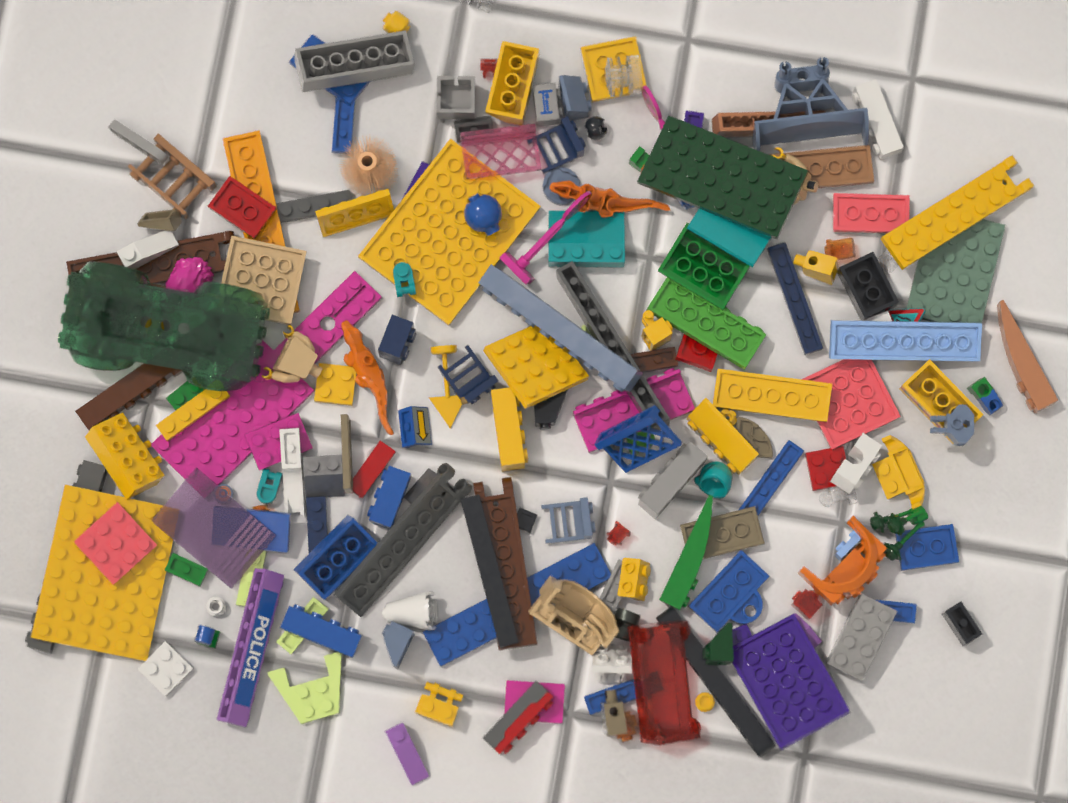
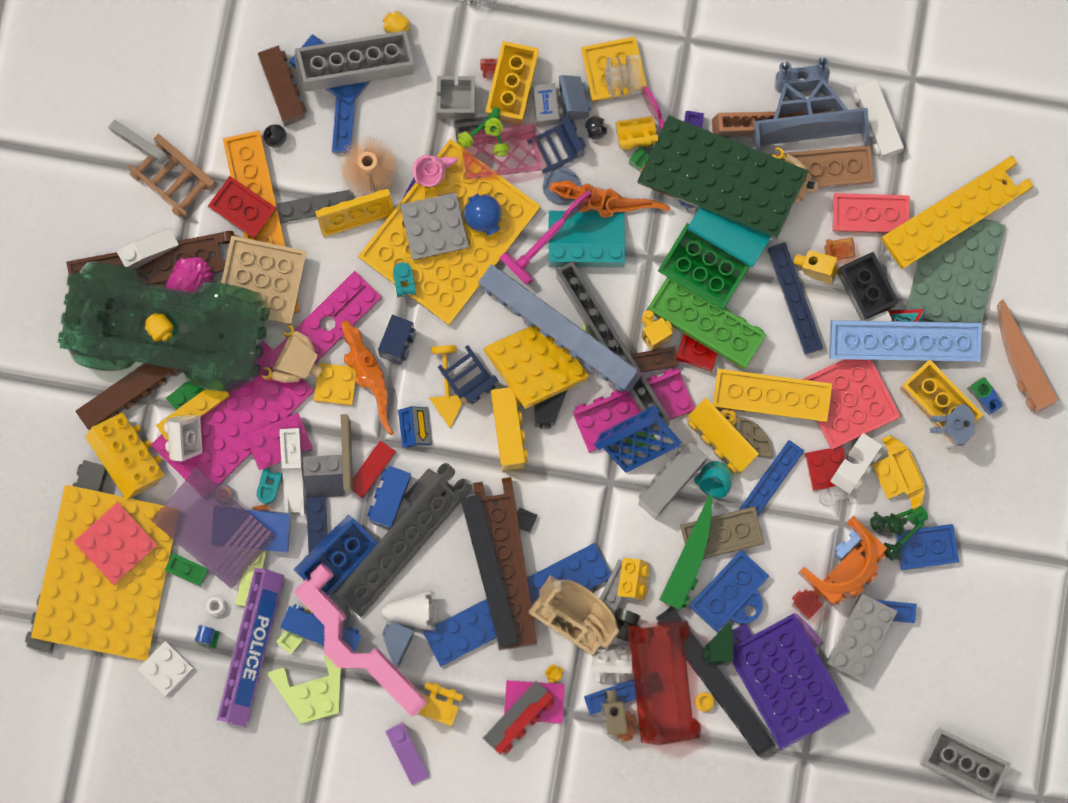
dark tan slope [137,209,182,231] -> none
sand blue plate [541,497,596,544] -> none
clear red brick [606,521,631,546] -> none
black brick [942,601,982,646] -> none
none -> yellow head [145,313,174,342]
none -> white brick [164,415,202,461]
none -> reddish brown brick [258,45,307,126]
none -> black piece [263,124,287,148]
none -> bright pink beam [294,563,428,717]
none -> light grey plate [400,193,468,261]
none -> bright pink hair [412,155,458,187]
none -> lime plant [457,107,511,157]
none -> yellow plate [545,664,563,683]
none -> yellow brick [615,116,658,150]
none -> light grey brick [919,728,1011,800]

